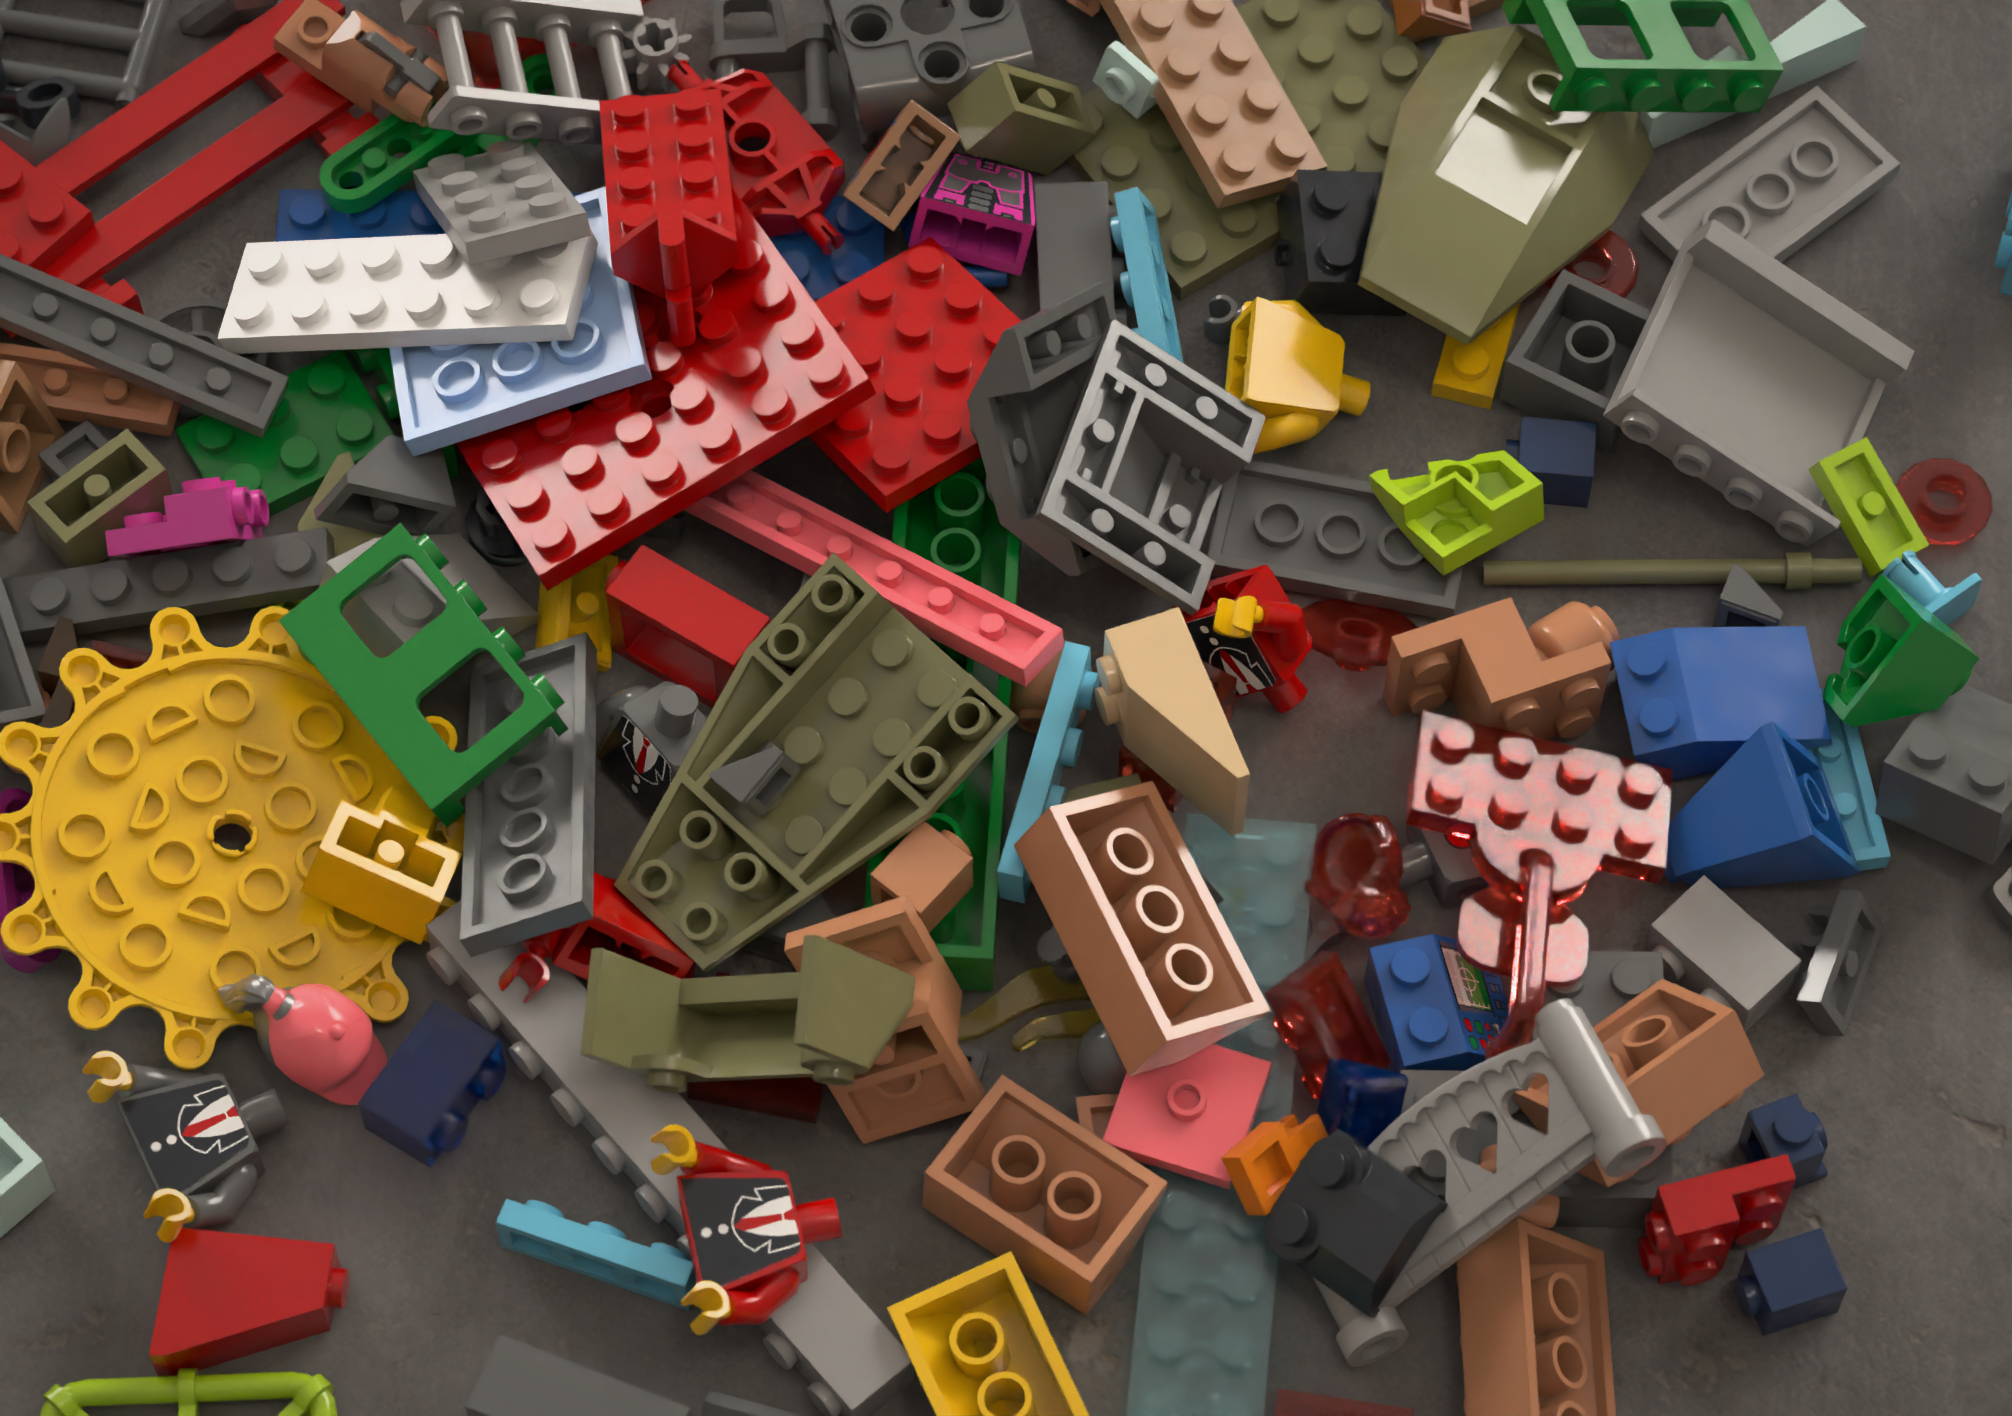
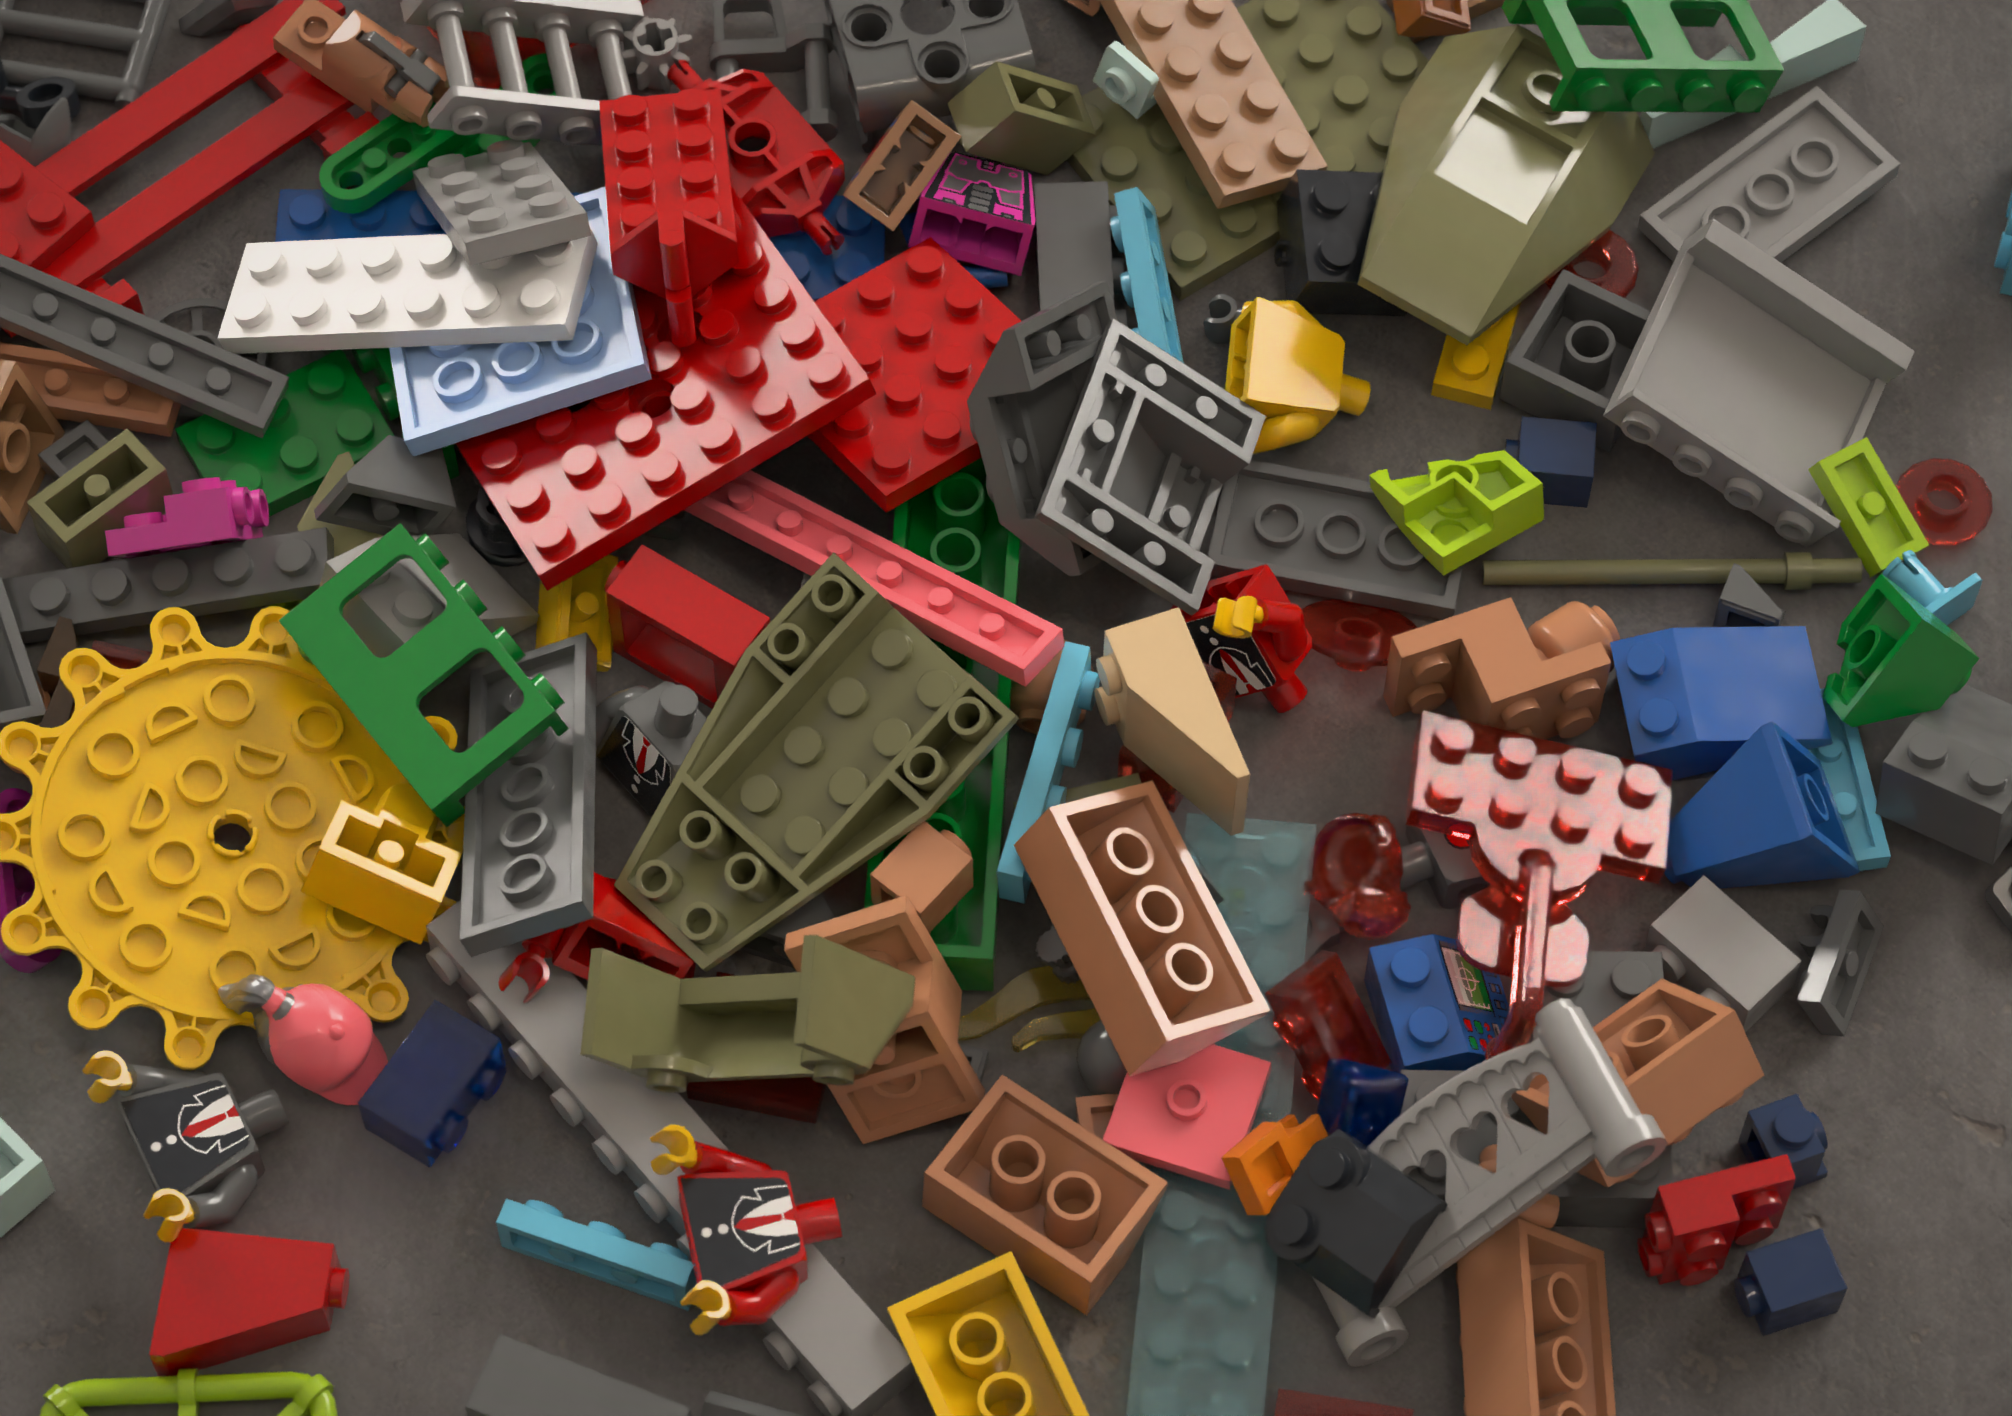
dark grey slope [708,740,802,817] -> none

